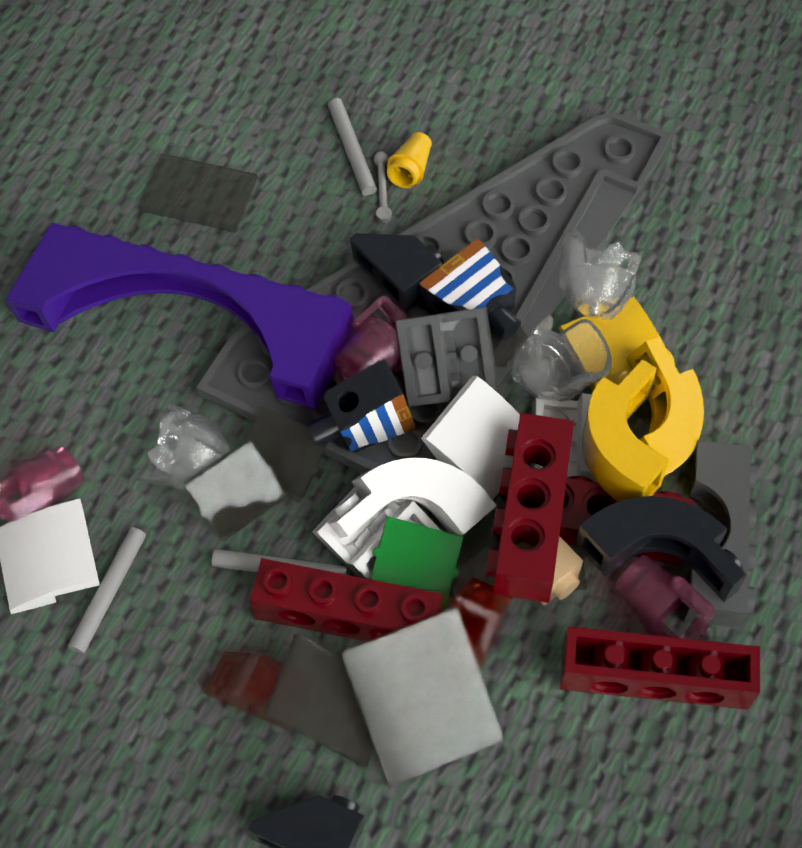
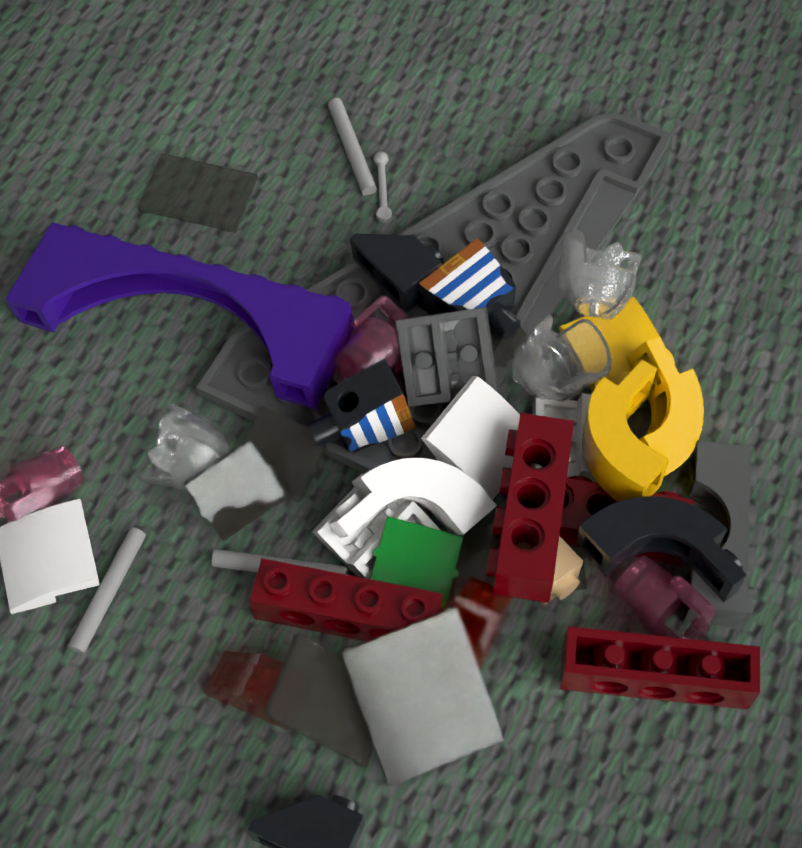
yellow cone [387,132,432,188] -> none

